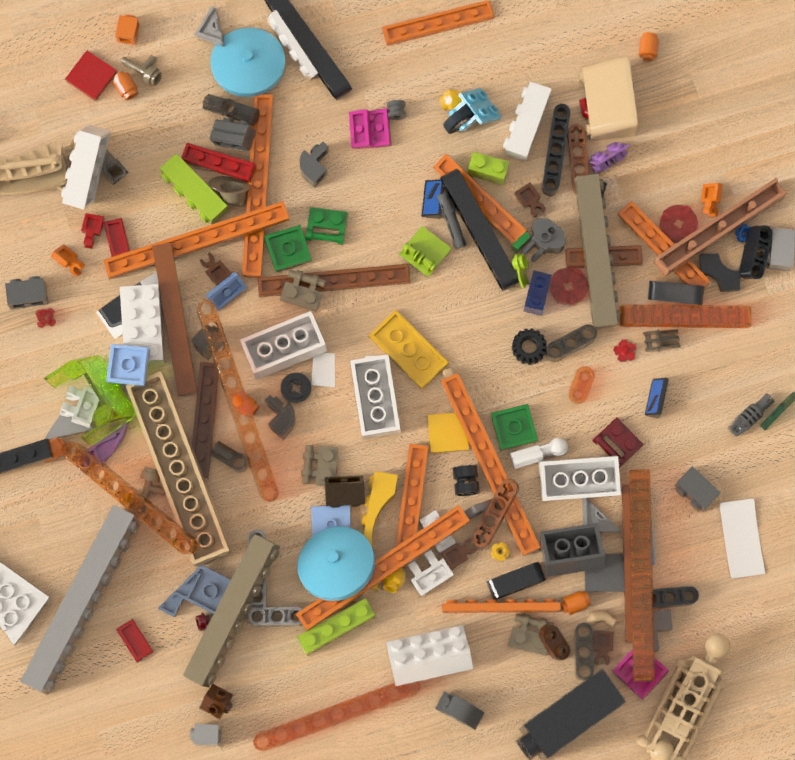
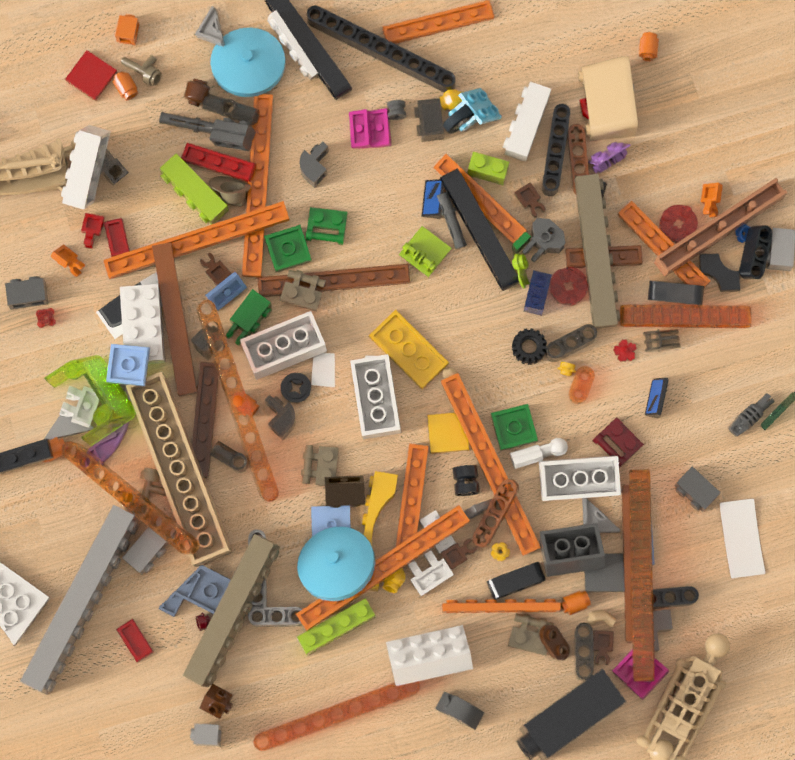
none -> light grey brick [122,513,180,575]
none -> dark grey pin [159,112,214,133]
none -> reddish brown head [184,78,210,107]
none -> green hinge [225,289,272,346]
none -> black beam [307,5,456,92]
none -> clear smoke brick [414,98,444,142]
none -> yellow plate [557,362,576,376]

